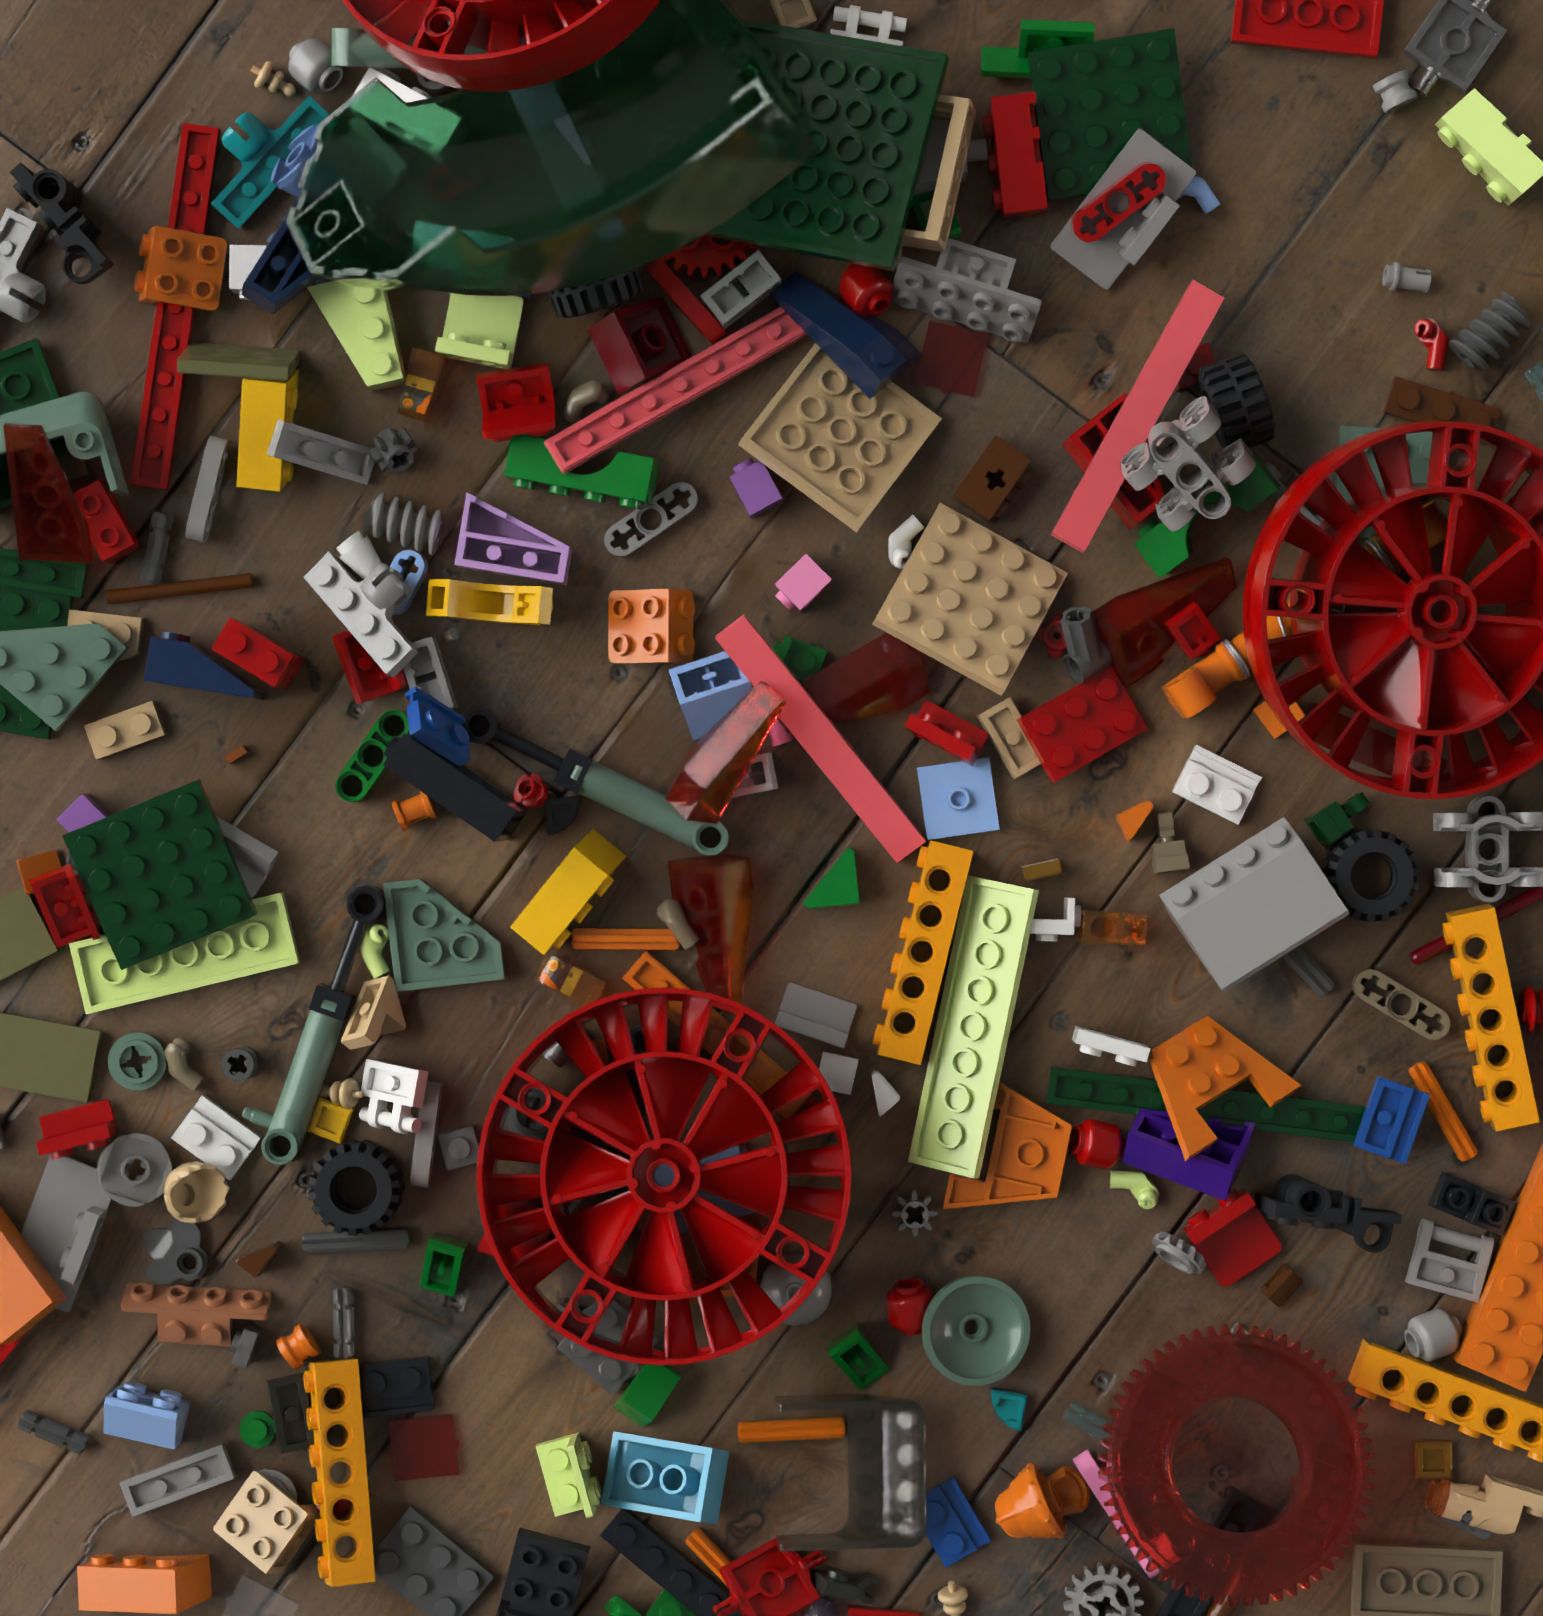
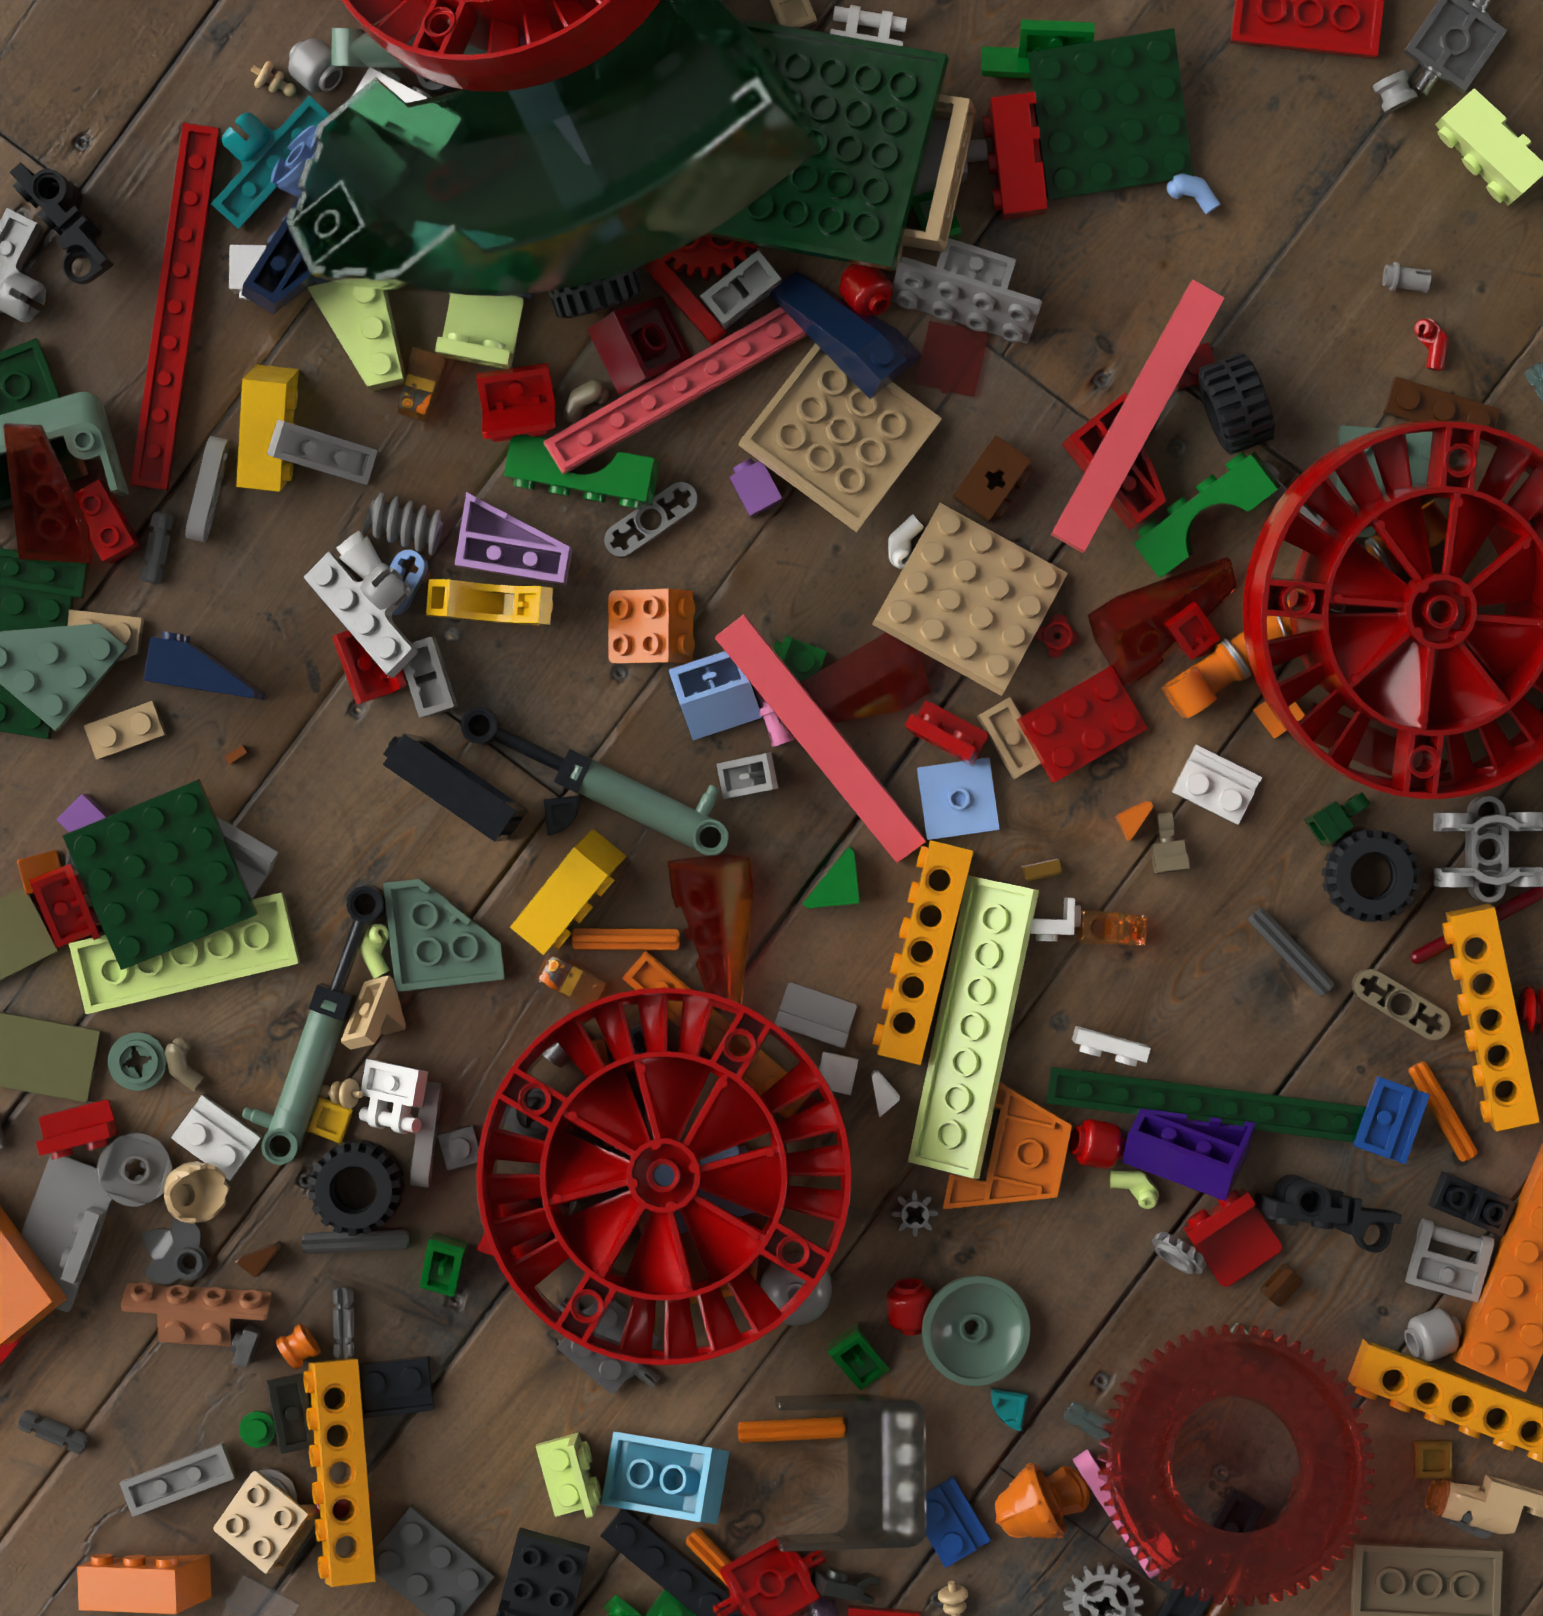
light blue slope [103,1381,191,1450] -> none
reddish brown bar [106,573,253,604] -> none
orange bracket [134,225,227,311] -> none
olive tile [177,342,300,381] -> none
red brick [211,617,306,690] -> none
dark grey bush [221,1046,259,1081] -> none
green beam [335,709,410,802] -> none
dark grey gear [370,427,418,473] -> none
clear red piece [388,1414,460,1481] -> none
orange bush [392,791,438,831] -> none
blue plate [405,687,470,766] -> none
red plate [513,773,548,808] -> none
green slope [613,1364,682,1428] -> none
dark tan arm [657,899,699,949] -> none
clear red wedge [666,681,786,824] -> none
bright pink brick [775,554,832,612] -> none
light grey bracket [1050,129,1196,290] -> none
dark grey piece [1060,606,1112,684] -> none
red beam [1071,162,1166,242] -> none
light grey piece [1121,396,1256,532] -> none
orange wing [1148,1016,1301,1162] -> none
light grey slope [1159,817,1349,993] -> none
dark grey piece [1449,291,1532,371] -> none

